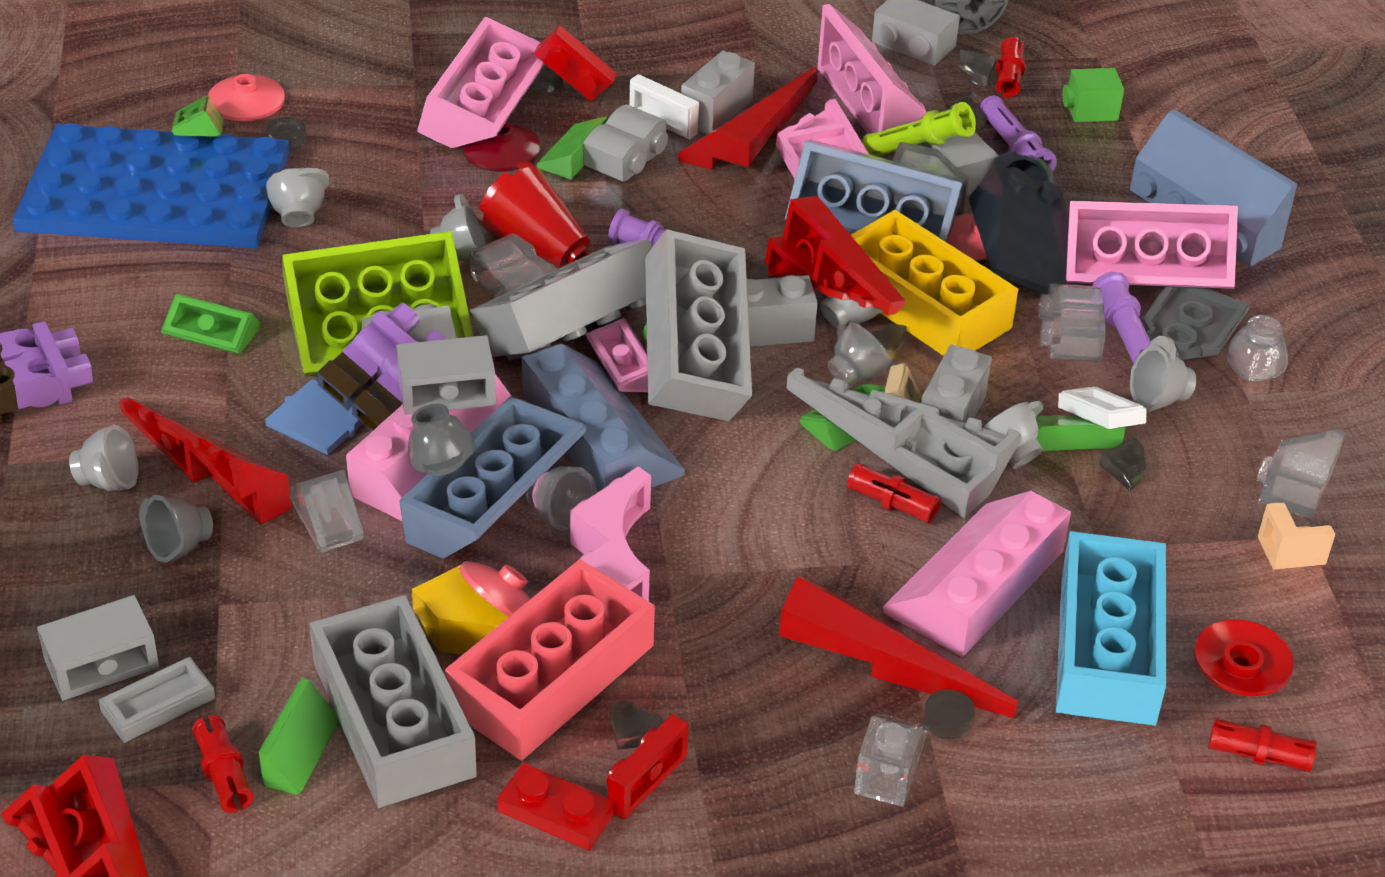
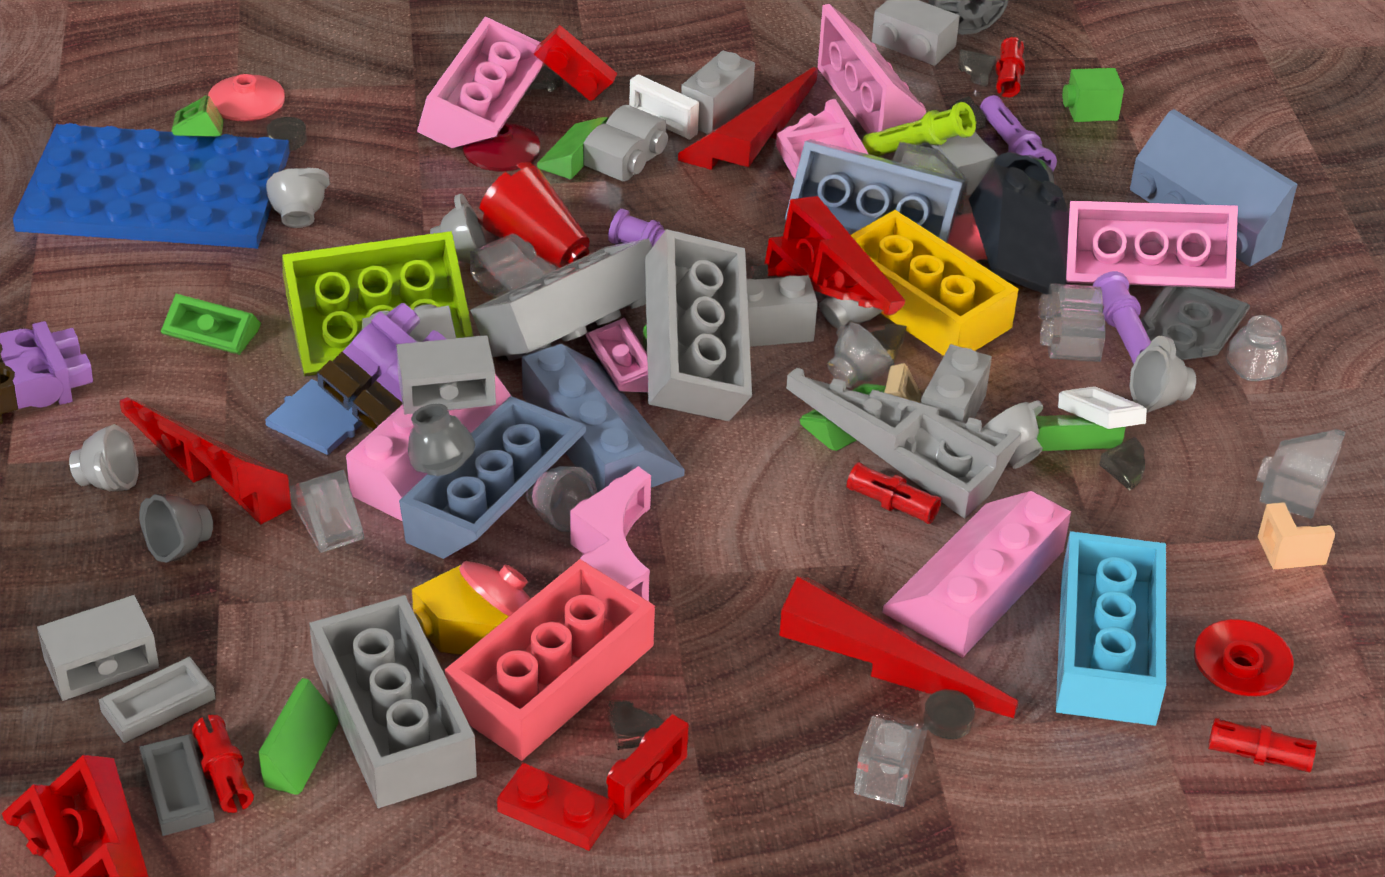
none -> dark grey tile [140,734,215,836]

